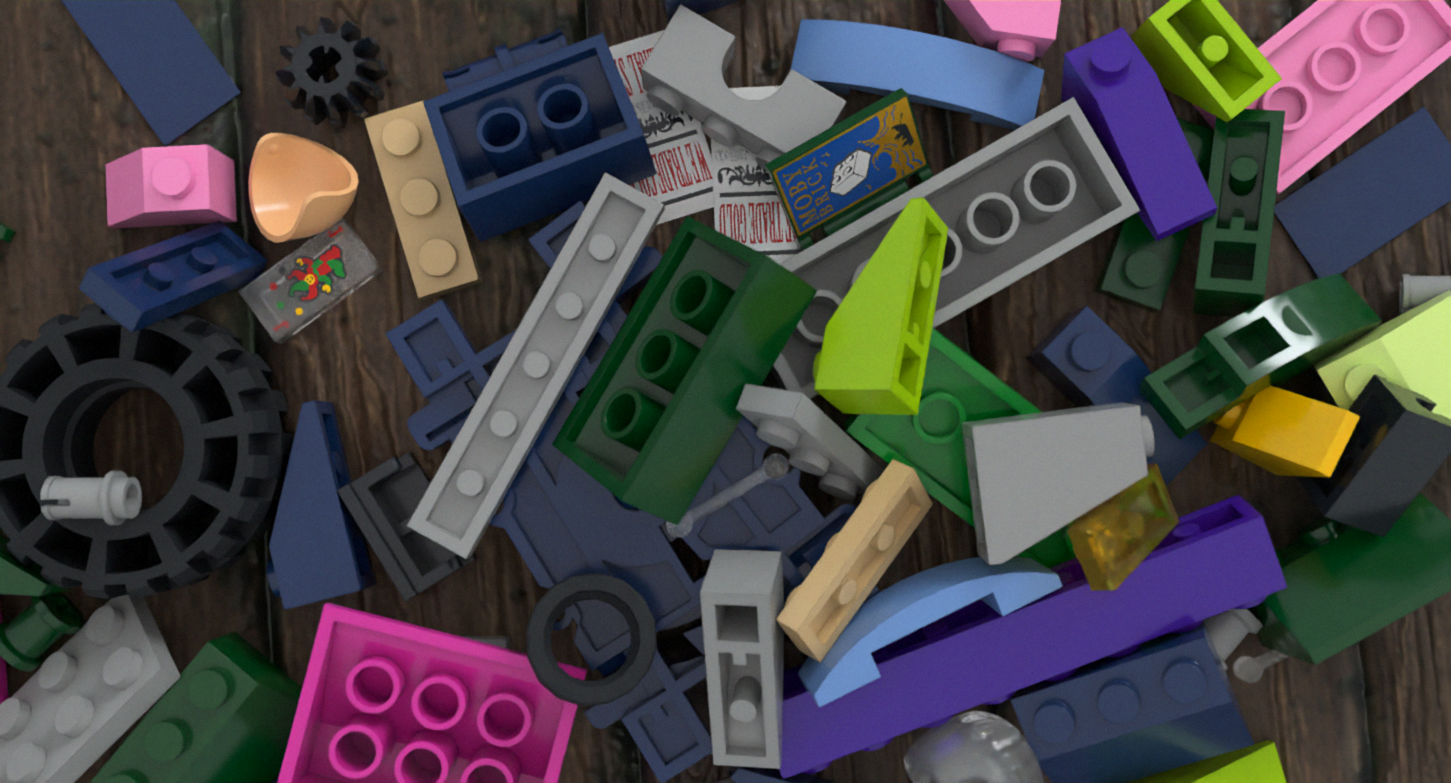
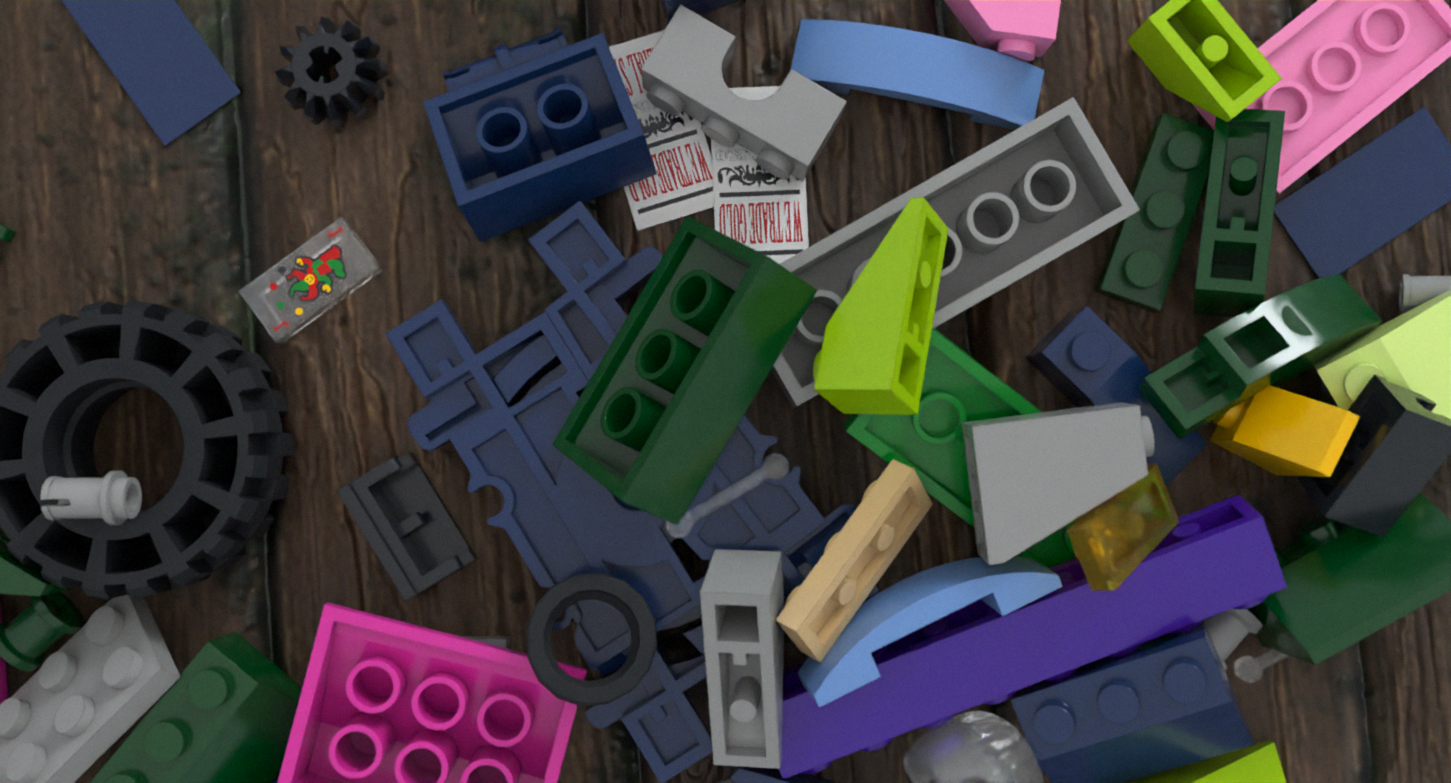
dark blue plate [78,221,268,333] -> none
bright pink slope [105,144,237,229] -> none
light nougat helmet [248,133,359,243] -> none
dark blue slope [267,400,377,610] -> none
tan plate [364,100,483,301] -> none
light grey plate [407,172,665,559] -> none
light grey plate [736,384,884,500] -> none
piece [765,88,934,252] -> none
dark purple slope [1061,27,1217,241] -> none

